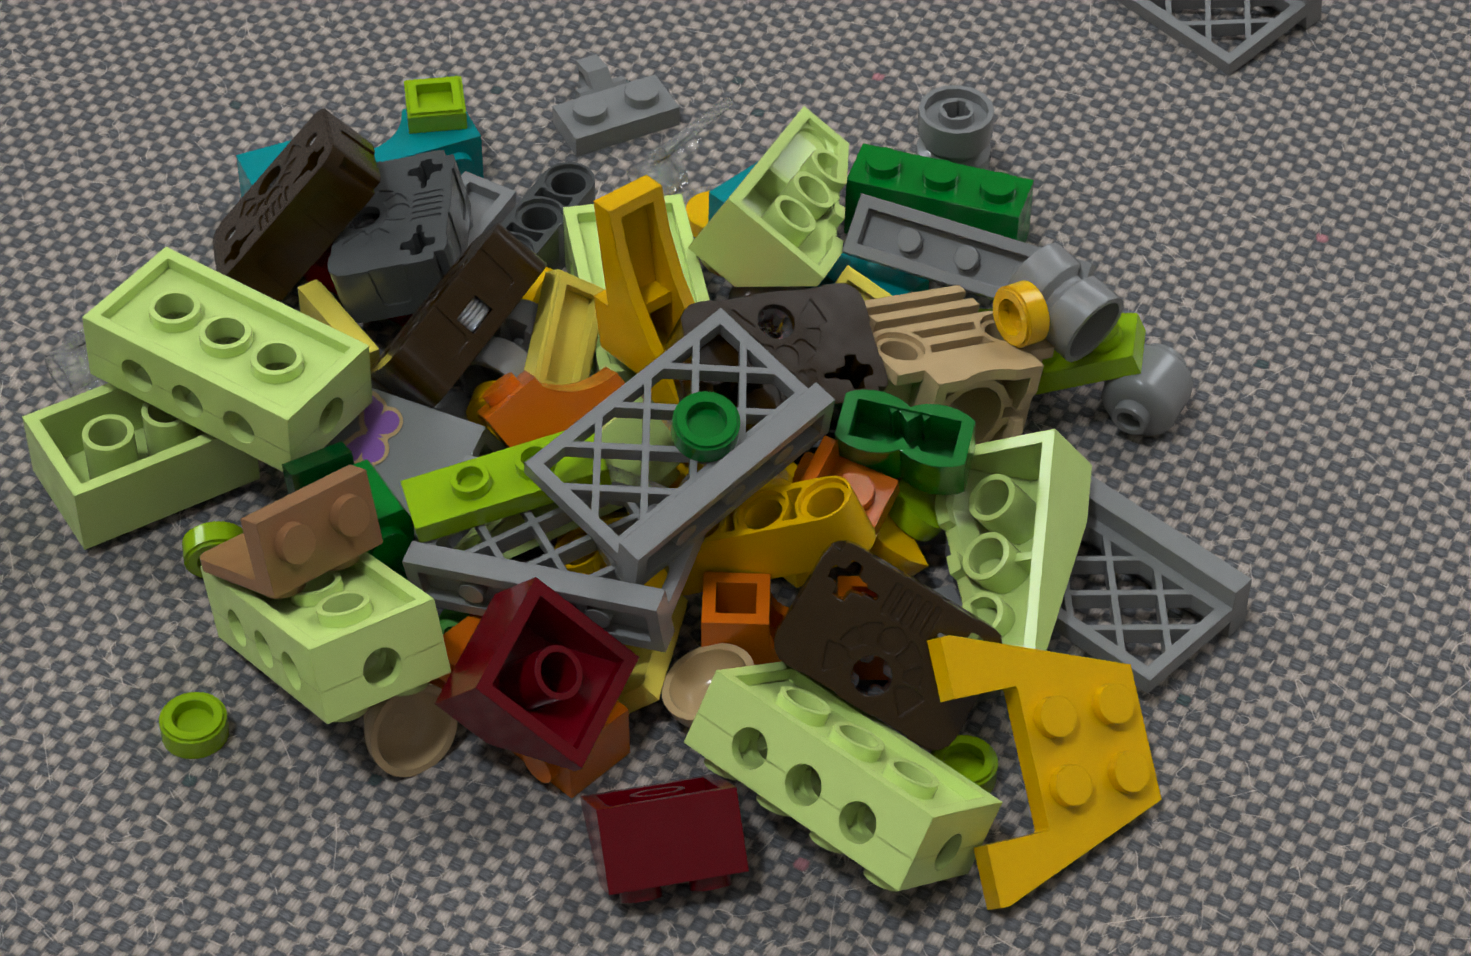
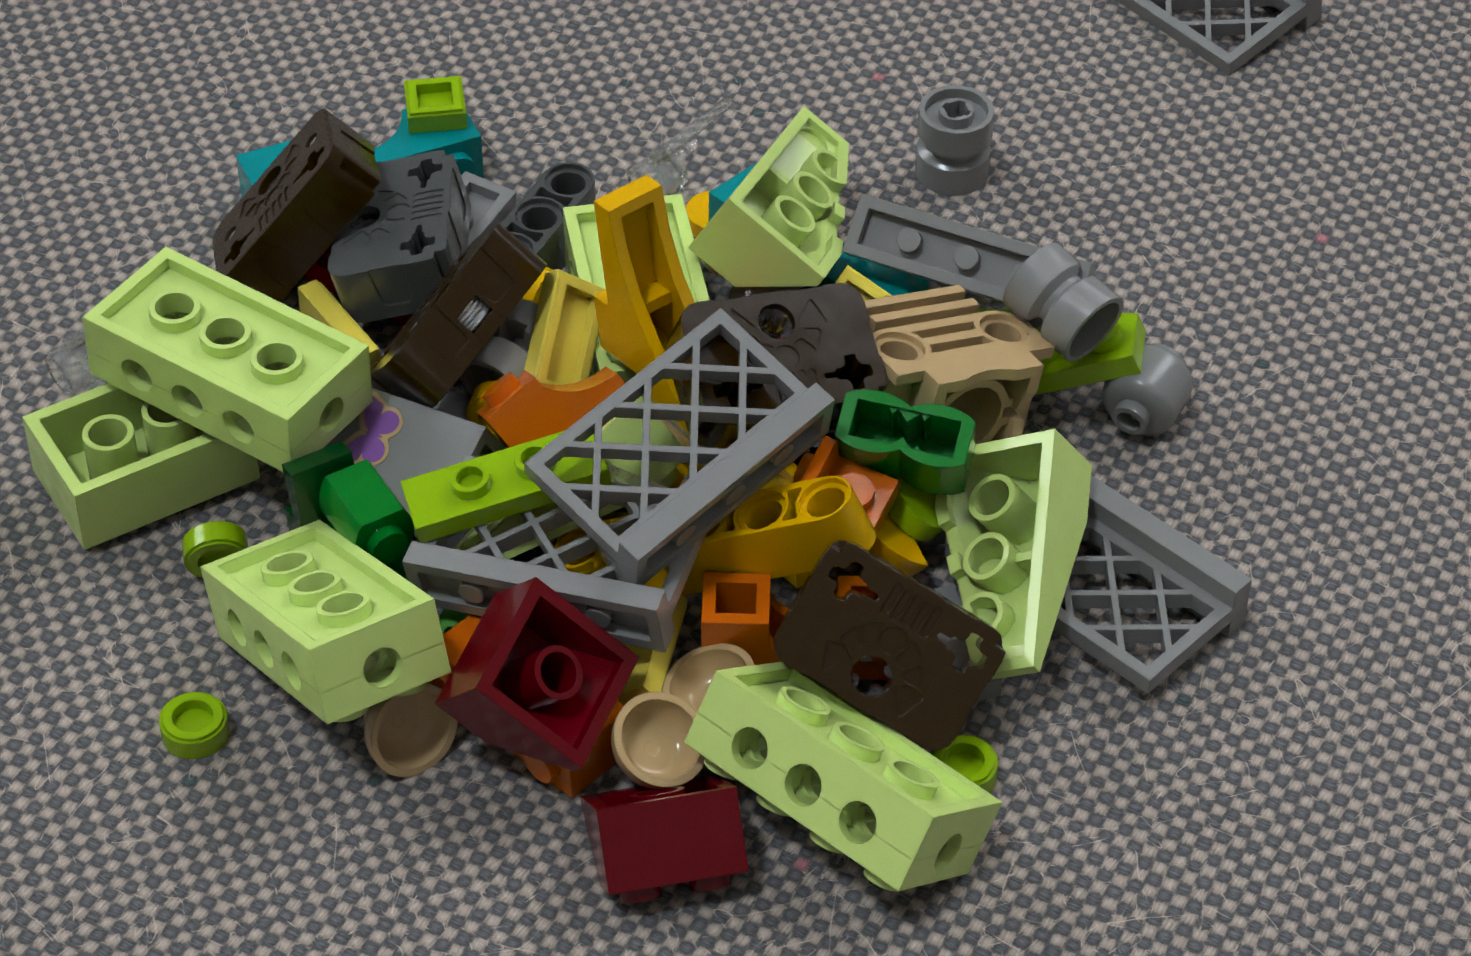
medium nougat bracket [200,465,383,599] -> none
light grey hinge [552,54,680,157] -> none
green tile [671,391,740,462] -> none
green arch [844,143,1034,243] -> none
yellow wing [927,635,1162,910] -> none
yellow tile [993,280,1050,348] -> none
none -> tan piece [611,692,705,789]

